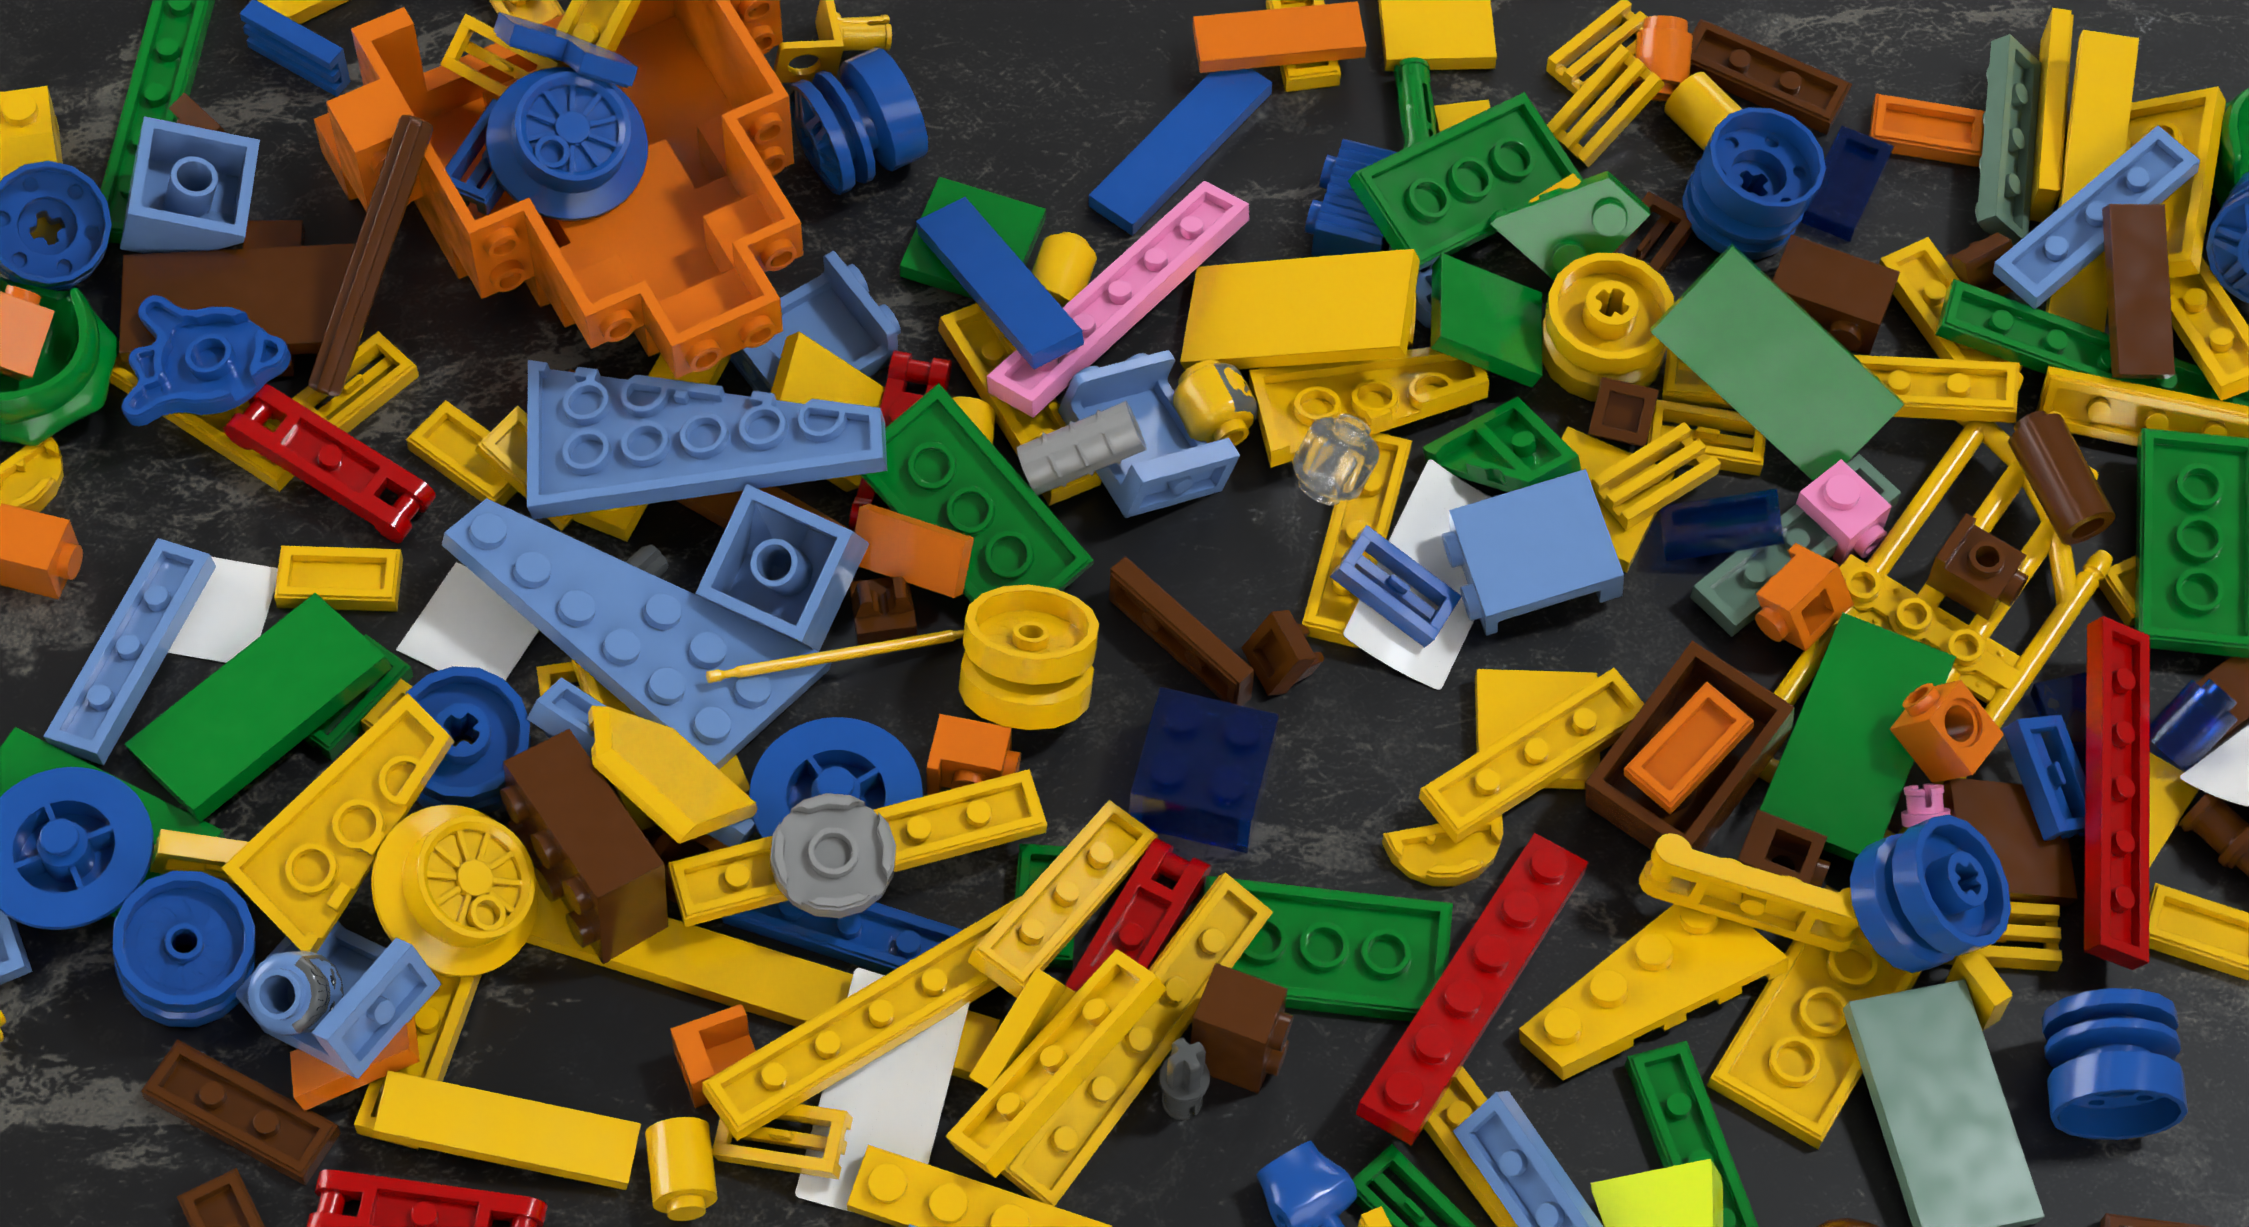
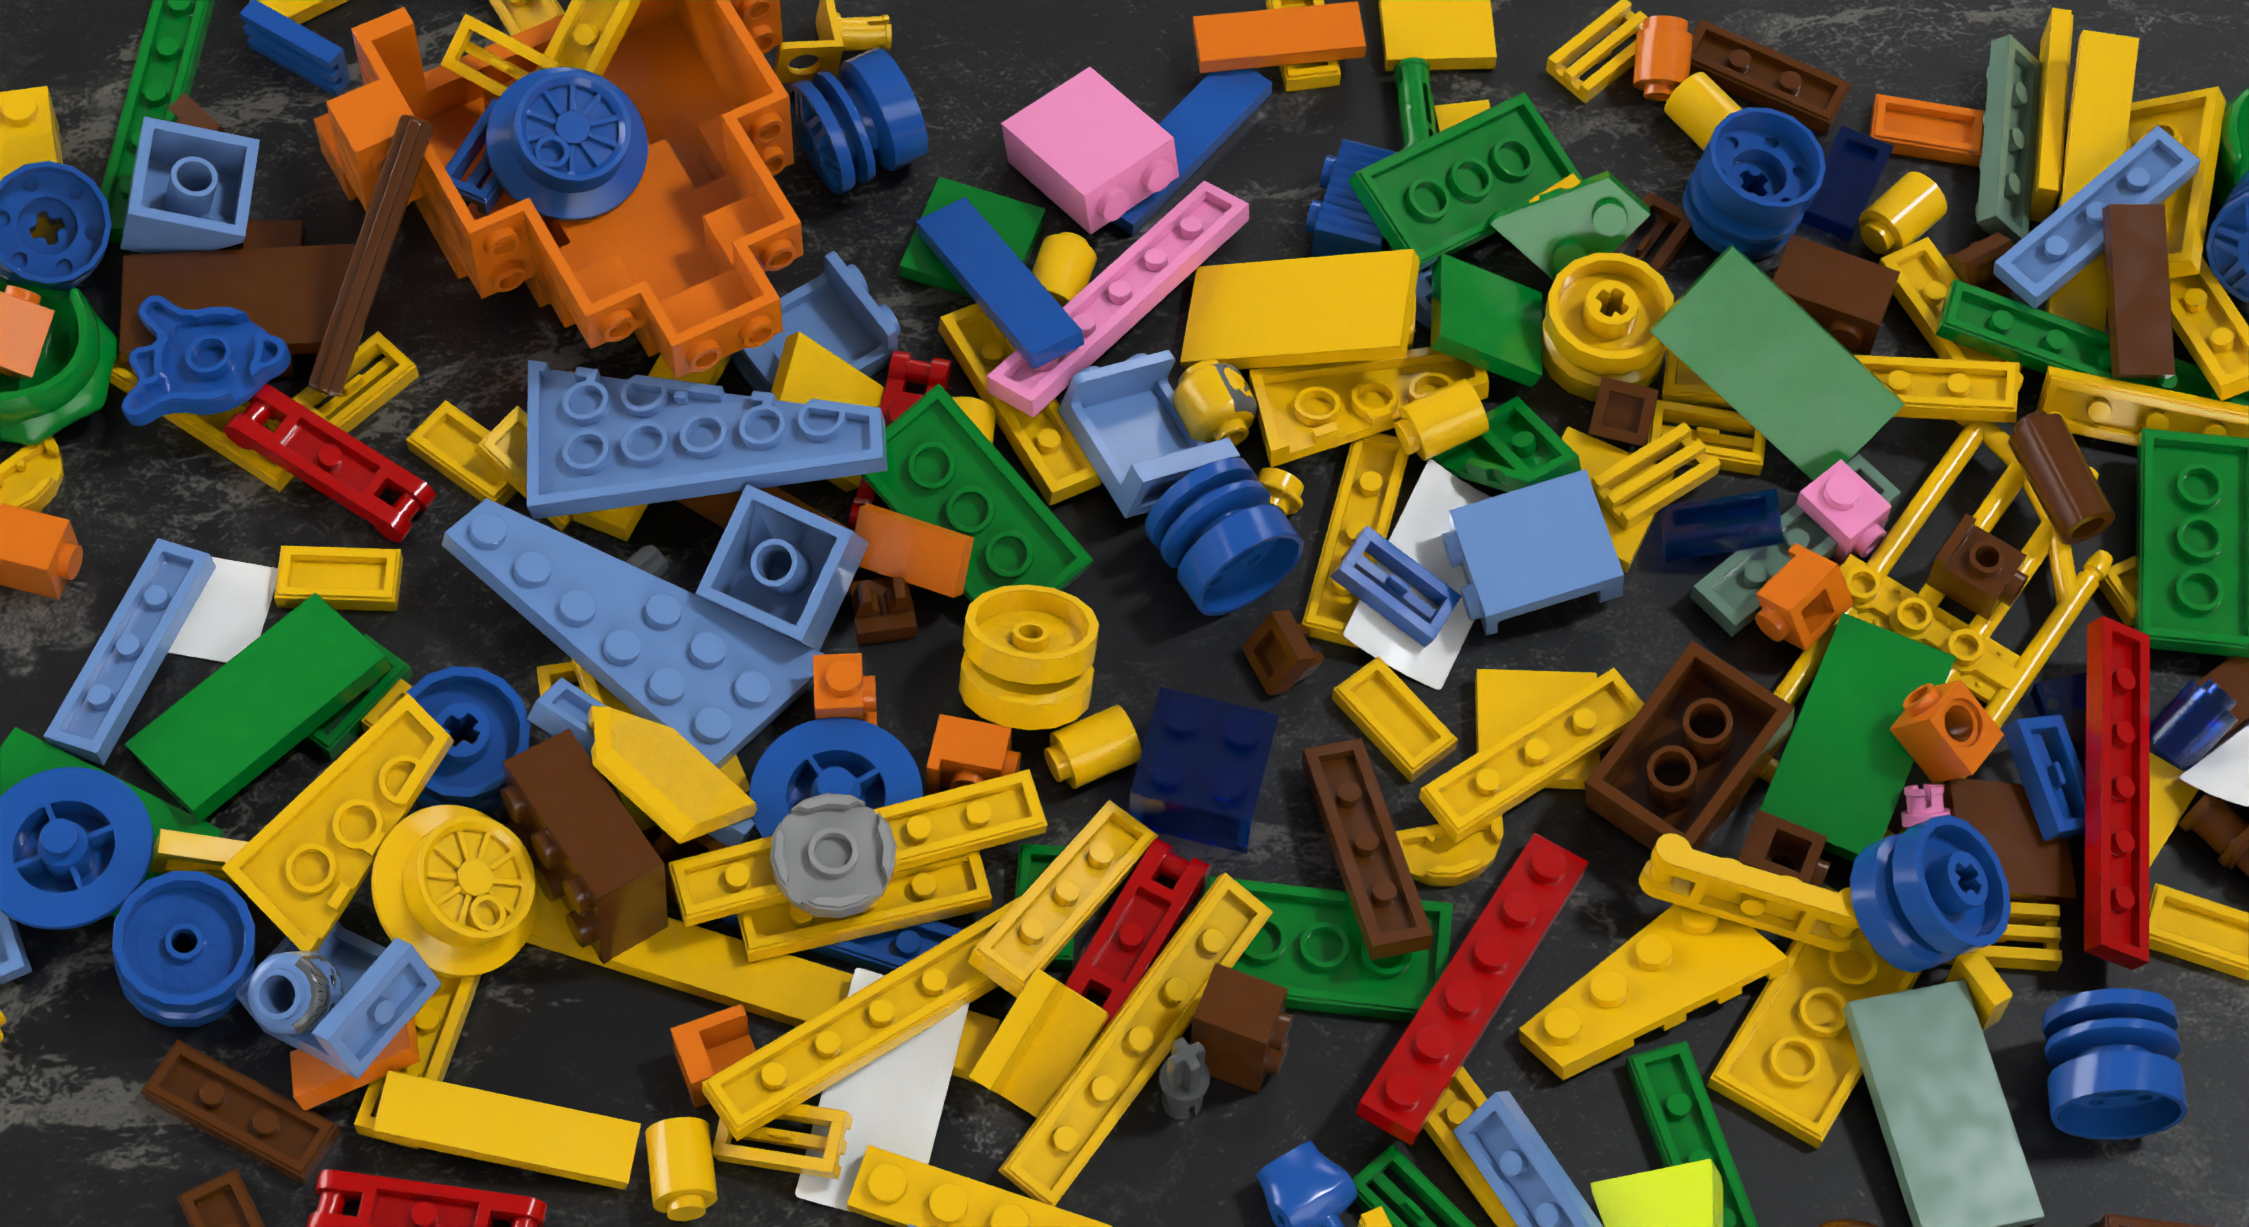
white sticker [396,562,539,681] -> none
blue tile [493,12,638,88] -> none
yellow piece [706,630,964,683] -> none
yellow plate [945,949,1167,1178] -> none
light grey axle [1016,401,1147,495] -> none
reddish brown tile [1109,556,1254,711] -> none
clear head [1292,414,1380,505] -> none
yellow tile [1547,44,1665,168] -> none
orange tile [1624,682,1754,815] -> none
none -> yellow tile [737,850,992,963]
none -> orange brick [813,653,877,726]
none -> bright pink brick [1001,67,1179,235]
none -> yellow brick [1044,704,1142,789]
none -> blue wheel [1145,457,1304,616]
none -> yellow plate [1257,468,1304,516]
none -> reddish brown plate [1301,738,1433,960]
none -> yellow tile [1332,656,1458,783]
none -> yellow brick [1394,378,1489,461]
none -> yellow brick [1859,172,1947,256]

